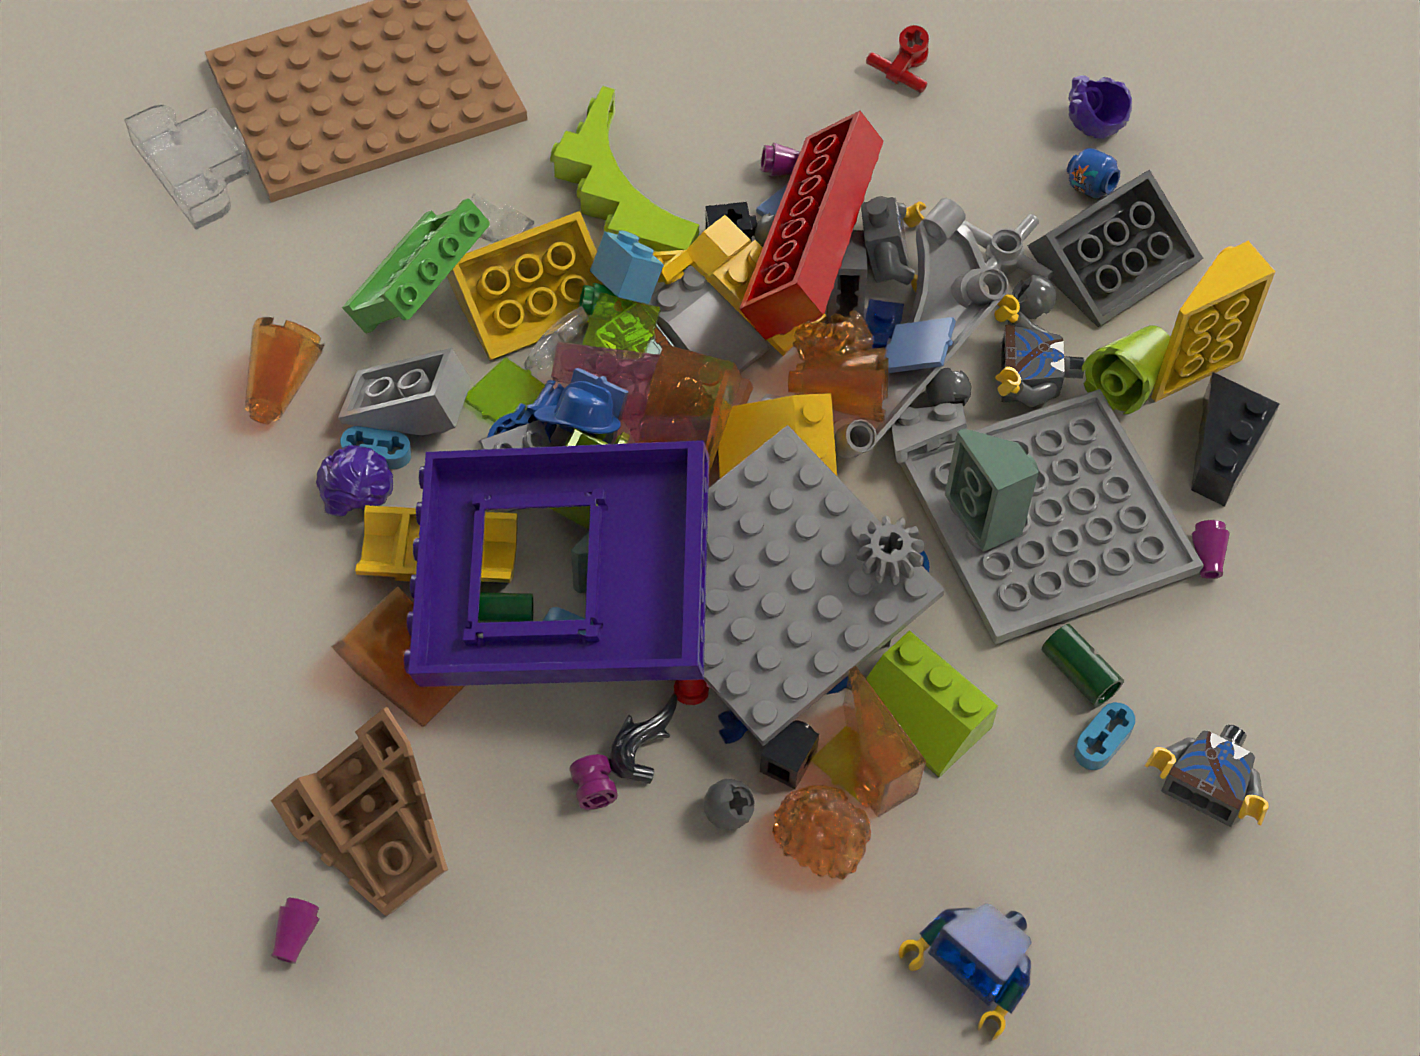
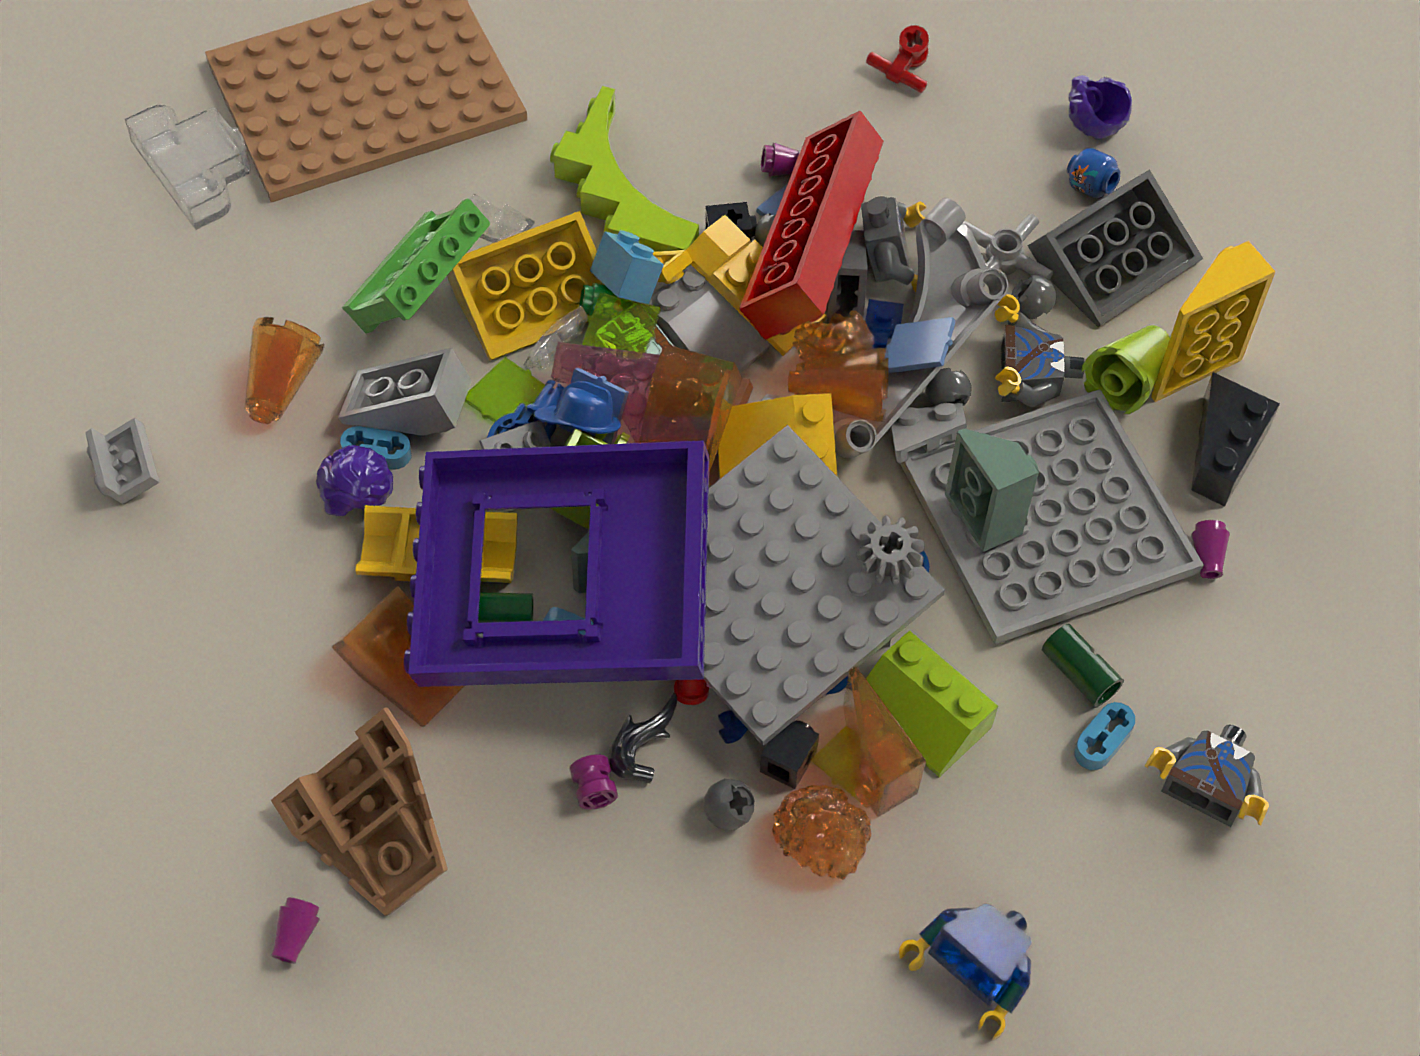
none -> light grey bracket [85,418,160,504]

